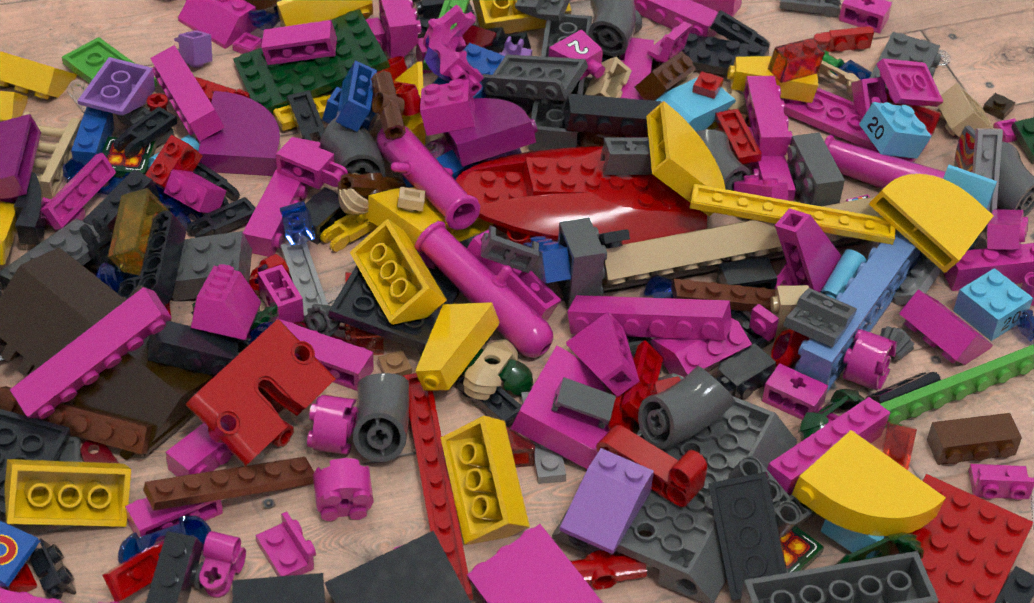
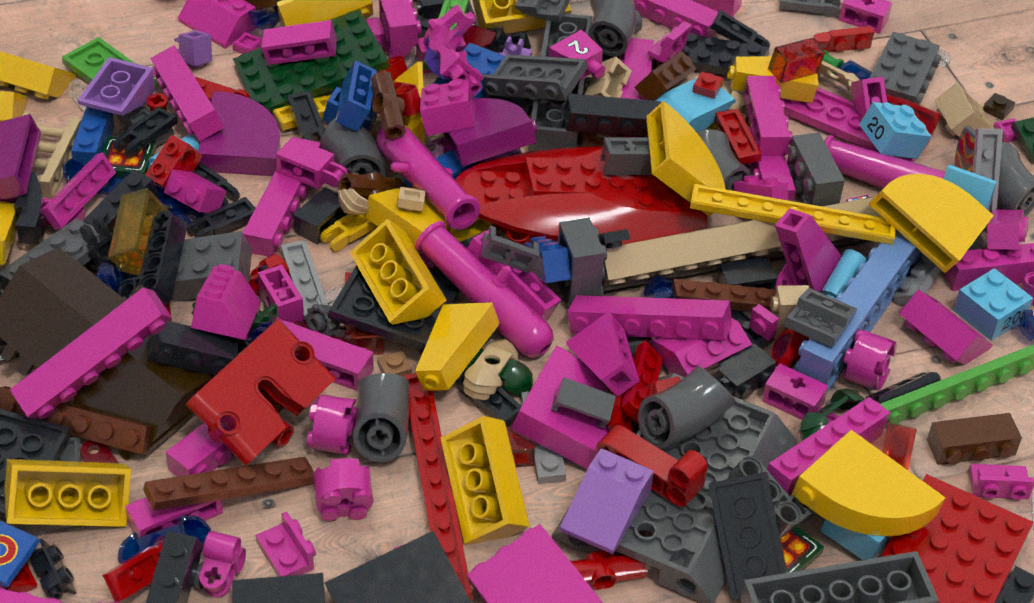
clear blue brick [280,201,316,246] -> none
dark green piece [835,533,924,565] -> none
dark pink plate [876,58,944,107] -> none
dark grey piece [880,326,914,361] -> none

